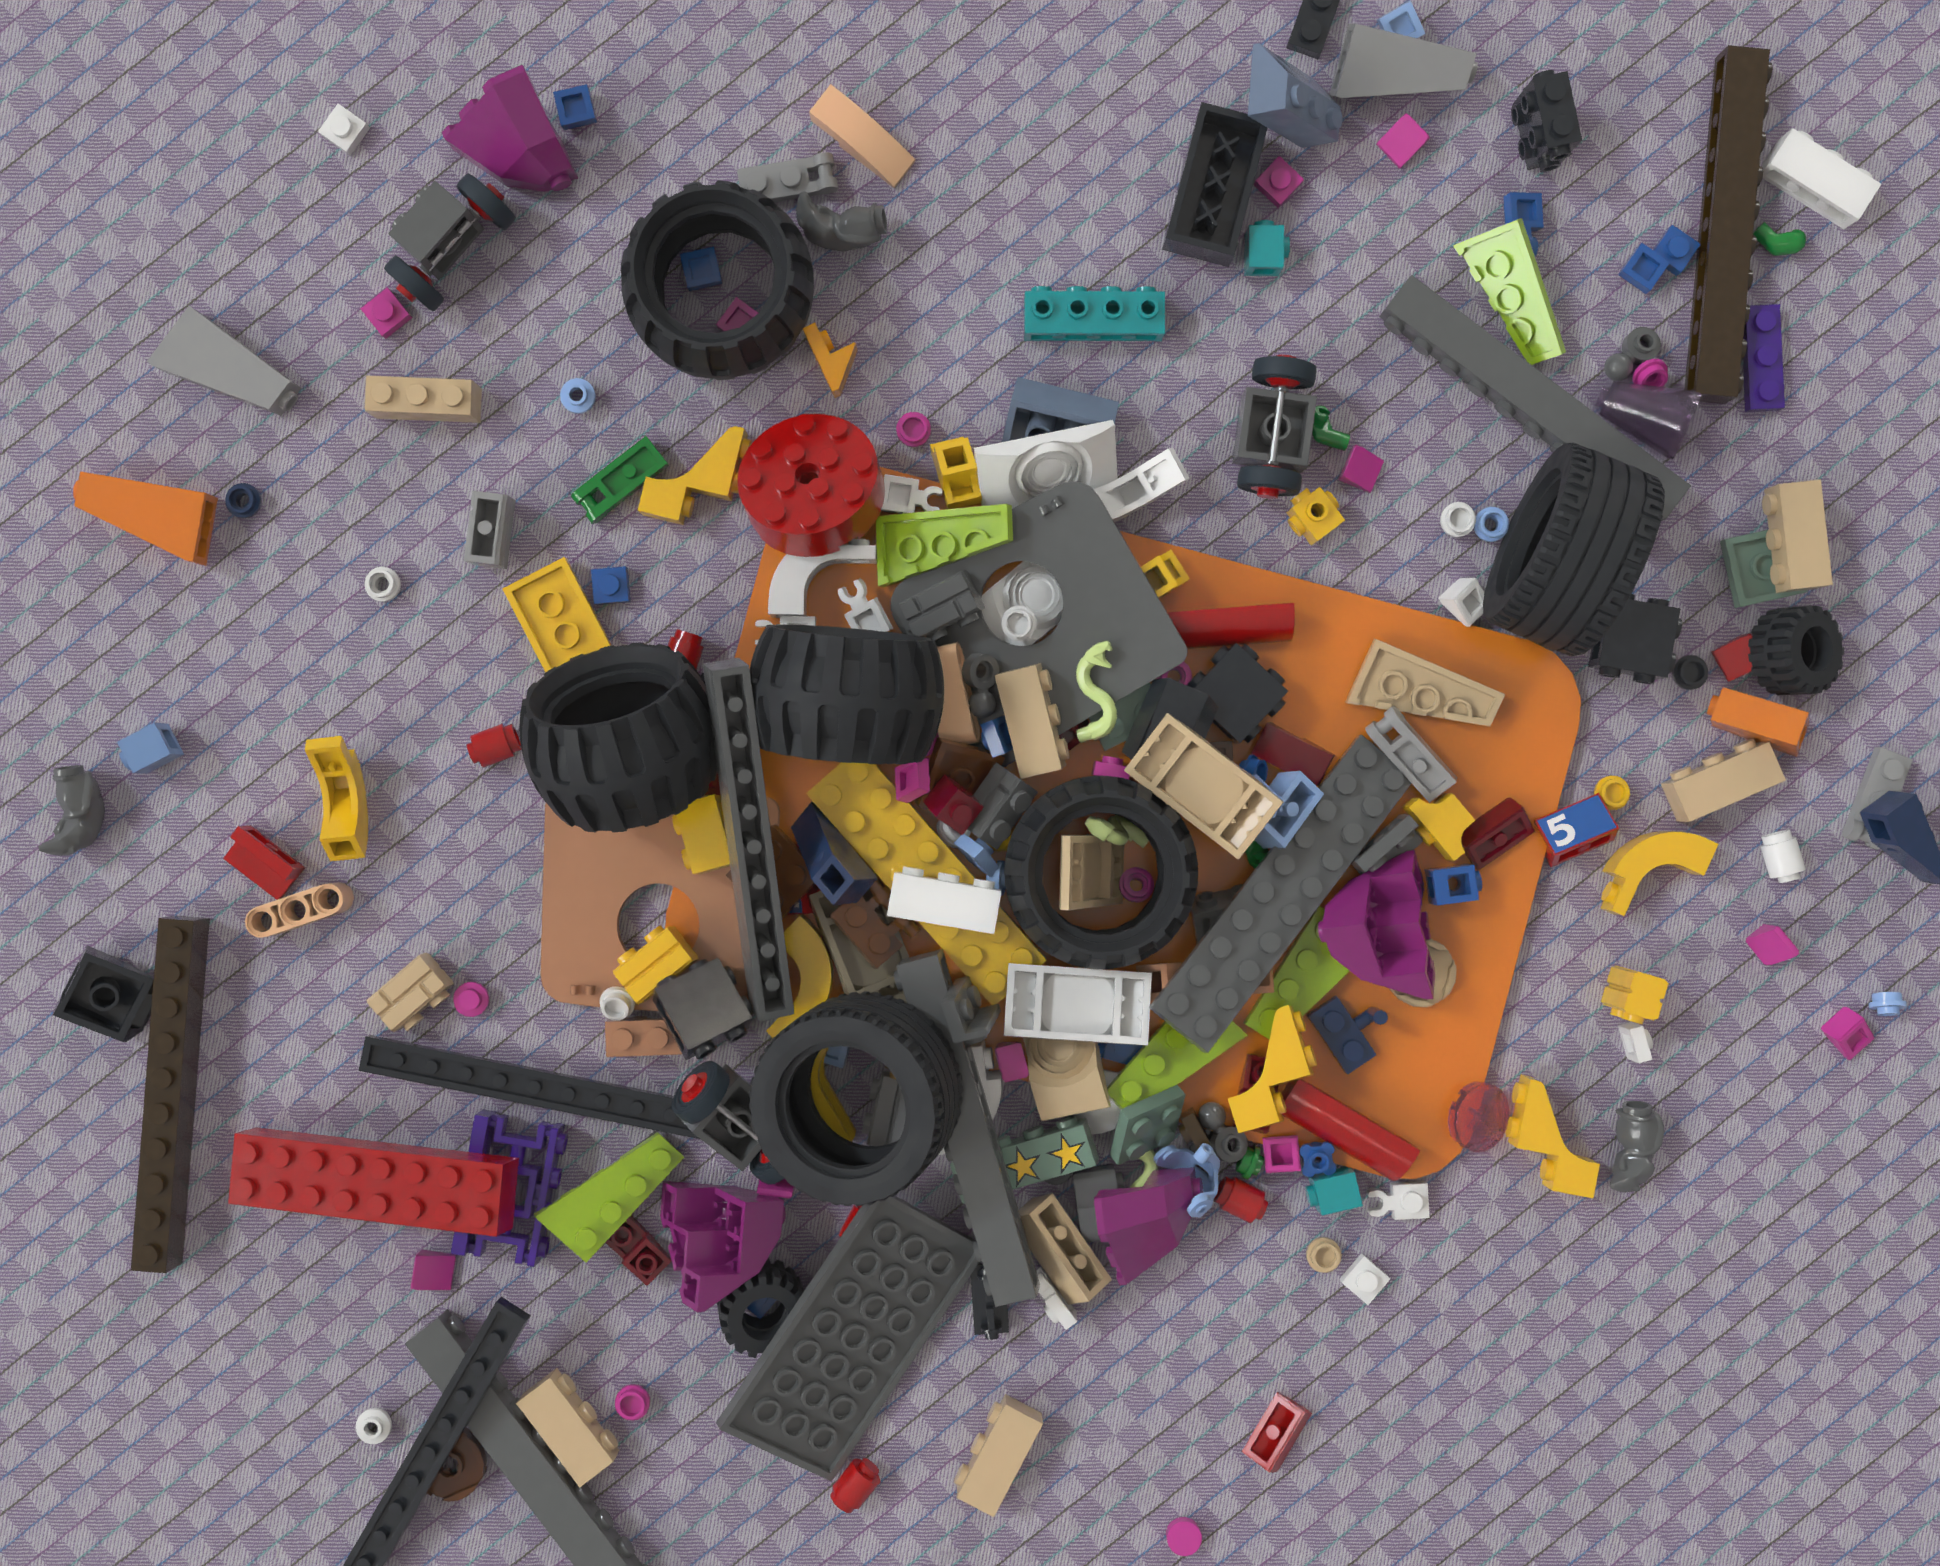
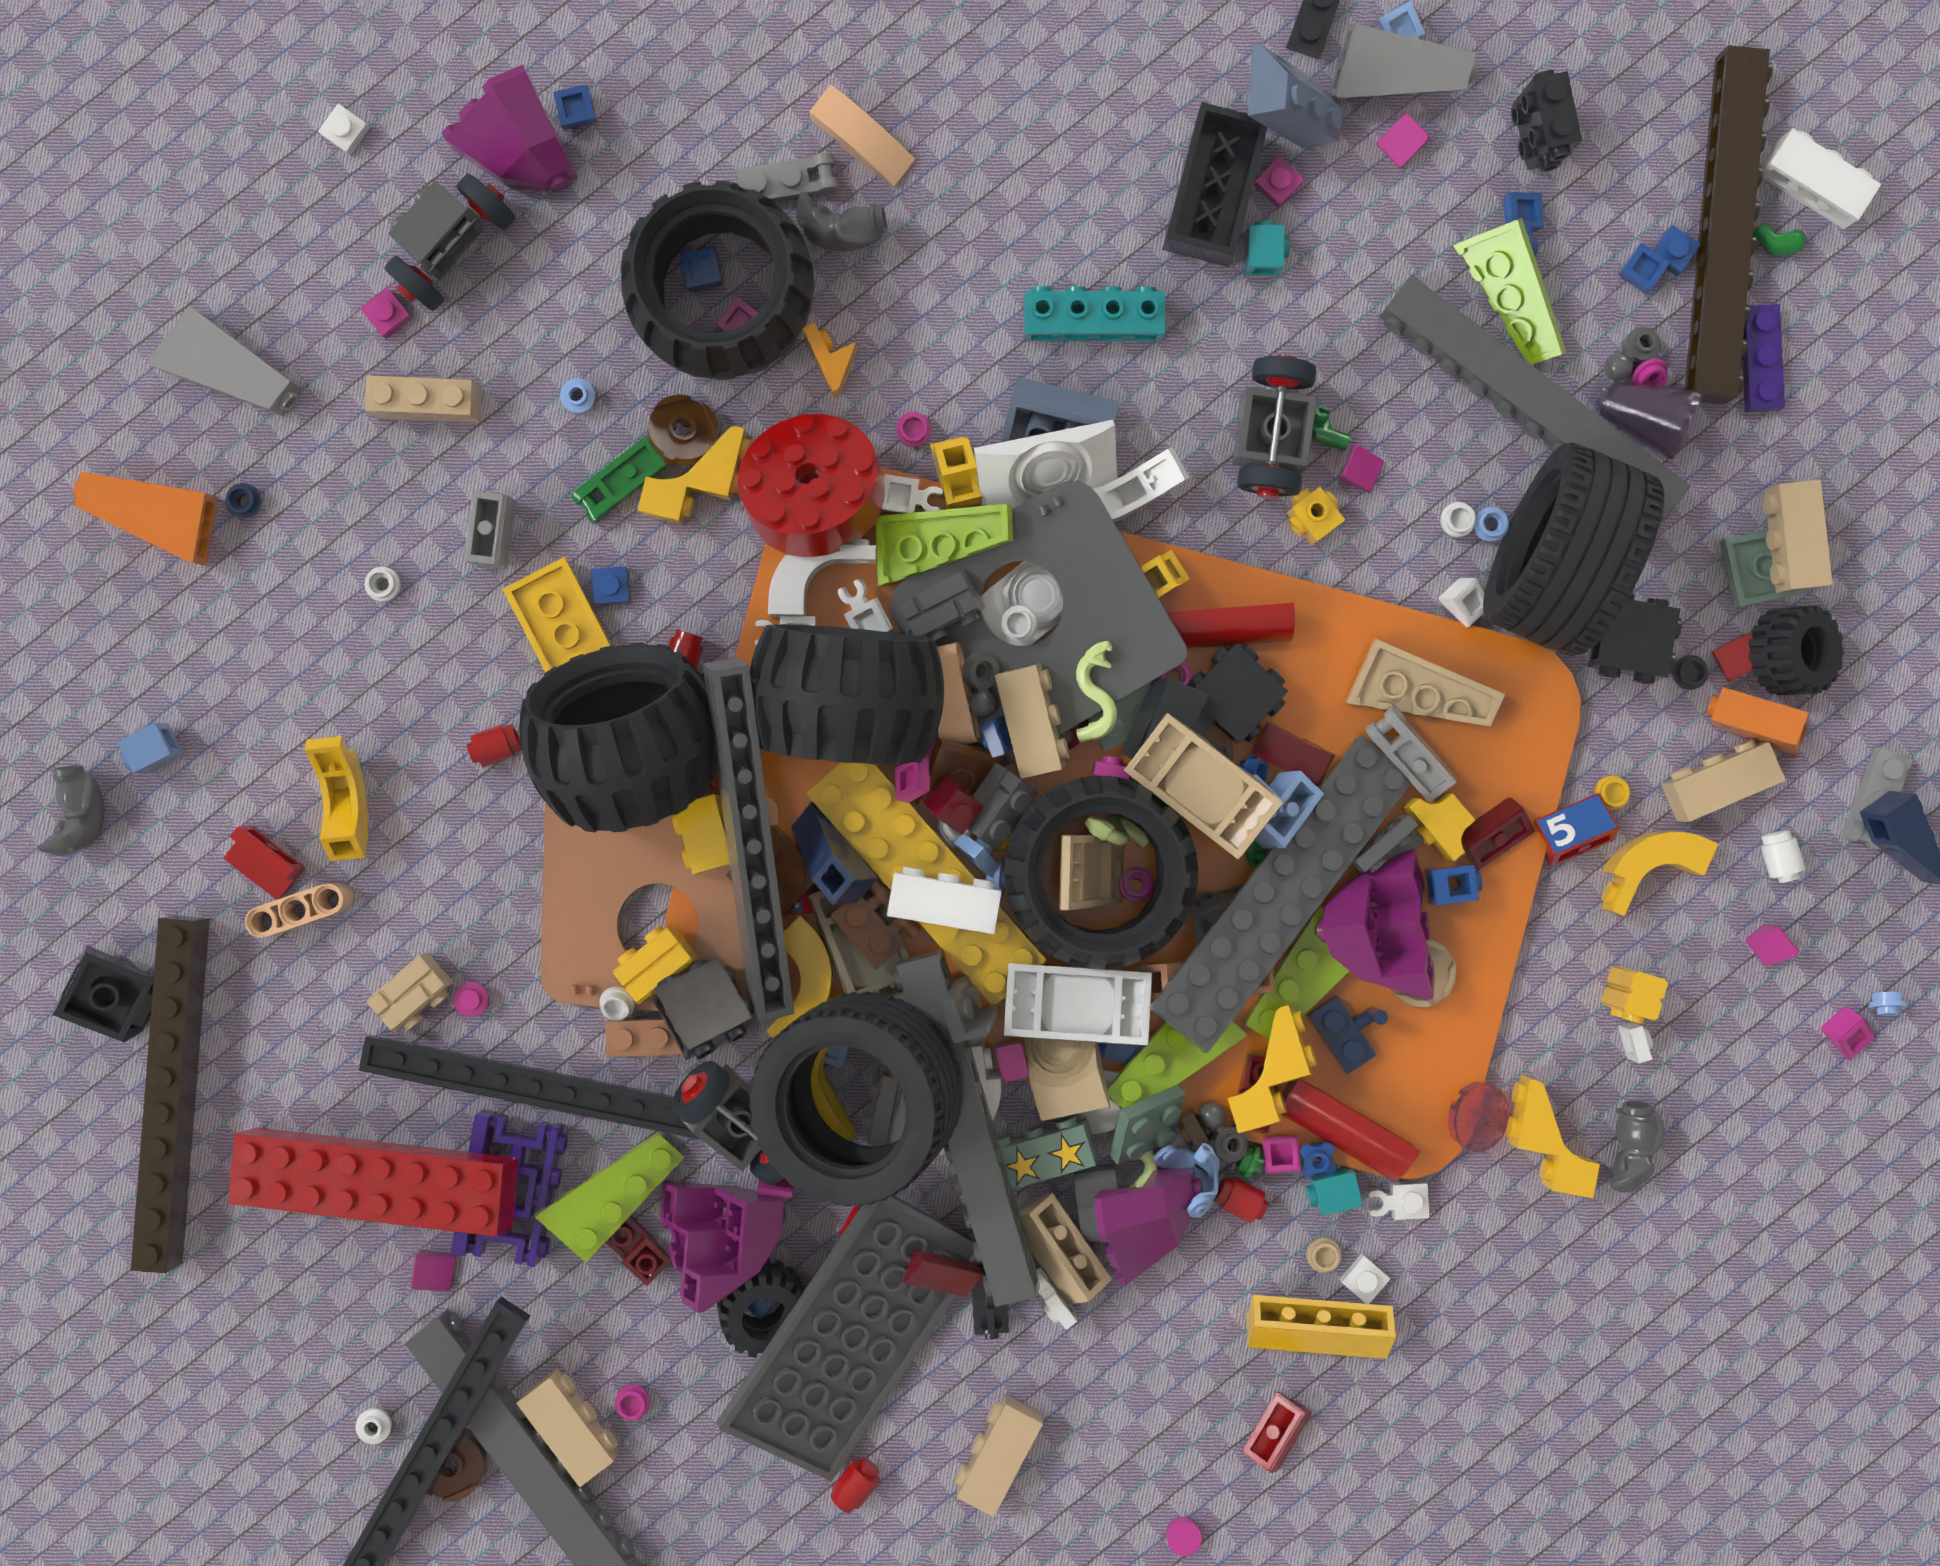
none -> reddish brown plate [647,394,718,465]
none -> dark red slope [903,1249,984,1297]
none -> yellow brick [1246,1295,1396,1359]

